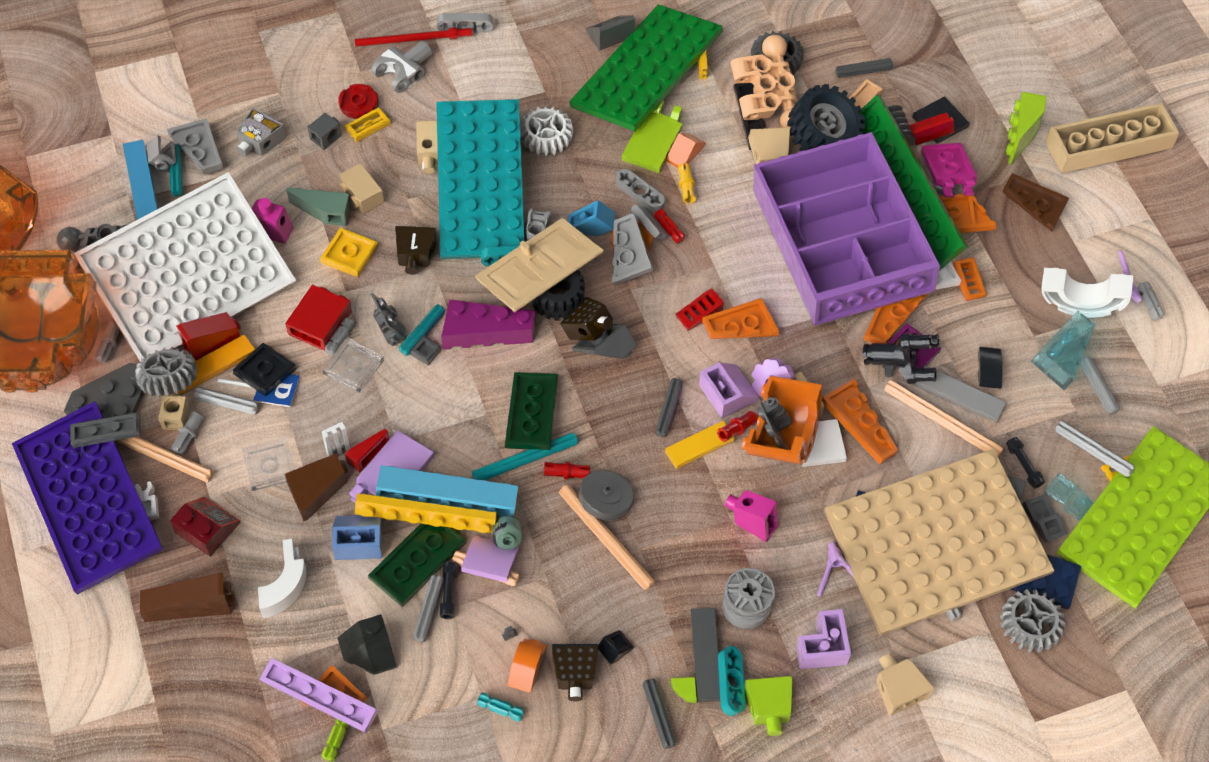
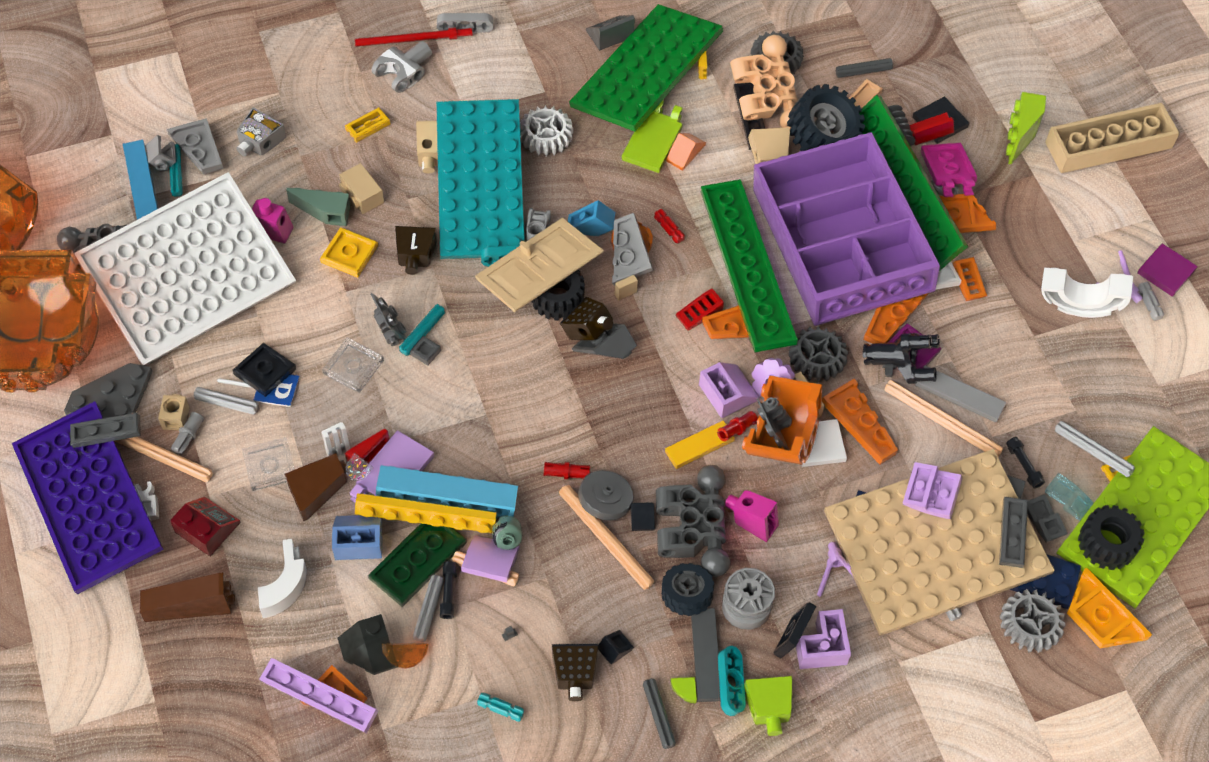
light grey axle [94,321,120,363] -> none
light grey gear [135,347,197,397] -> none
red slope [176,312,241,361] -> none
light orange tile [177,335,255,395] -> none
red brick [285,284,352,351] -> none
dark grey brick [307,113,341,150] -> none
lime axle [322,719,349,762] -> none
light grey axle [325,317,355,356] -> none
red tile [338,84,379,119] -> none
magenta wedge [441,299,536,350] -> none
teal axle [472,432,578,480] -> none
dark green tile [505,372,558,450] -> none
orange brick [507,638,547,692] -> none
light grey beam [615,169,665,213] -> none
light grey tile [631,204,670,241] -> none
dark grey axle [655,378,682,438] -> none
yellow pin [678,163,696,204] -> none
tan torso [876,653,934,716] -> none
black slope [978,347,1002,389] -> none
reddish brown wing [1003,173,1069,232] -> none
clear light blue wedge [1031,310,1095,390] -> none
light grey axle [1079,357,1119,415] -> none
none -> clear tile [345,453,373,481]
none -> clear orange tile [382,643,429,669]
none -> tan tile [615,275,638,301]
none -> black slope [630,502,655,531]
none -> dark grey connector [656,464,730,577]
none -> black wheel [661,563,714,616]
none -> green plate [701,179,798,353]
none -> black tile [773,602,817,659]
none -> dark grey gear [788,325,848,382]
none -> lavender slope [903,462,962,520]
none -> dark grey tile [999,497,1028,568]
none -> light orange wing [1067,568,1152,649]
none -> black tyre [1078,505,1145,570]
none -> magenta tile [1137,243,1198,297]

